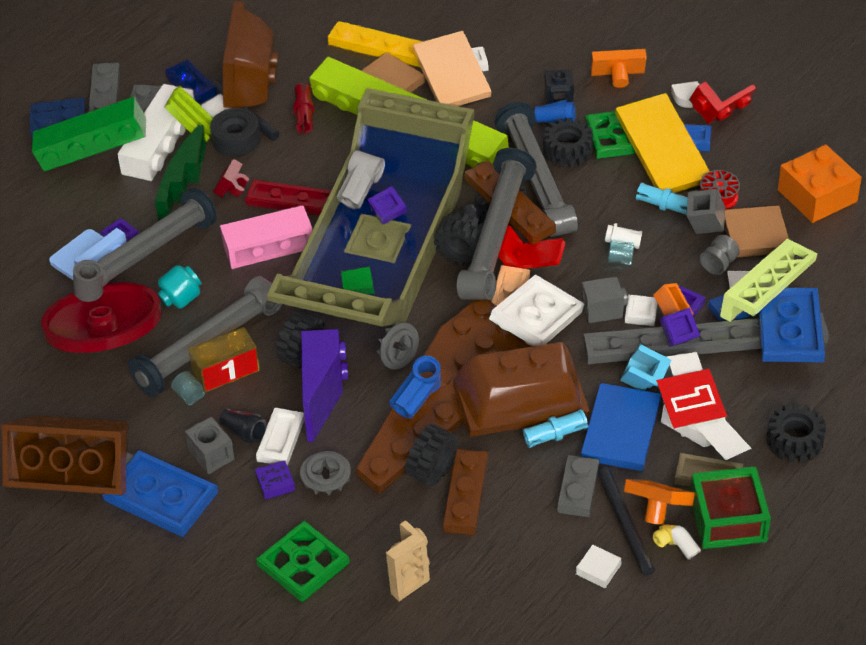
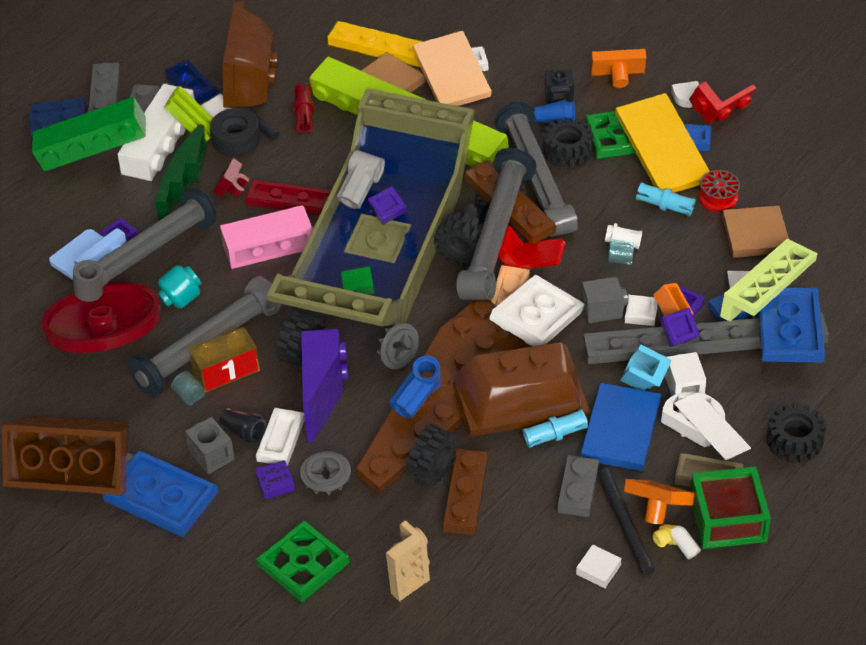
sticker [656,369,727,429] -> none
dark grey brick [687,189,725,234] -> none
dark grey wheel [700,235,740,275] -> none
orange brick [778,144,862,223] -> none

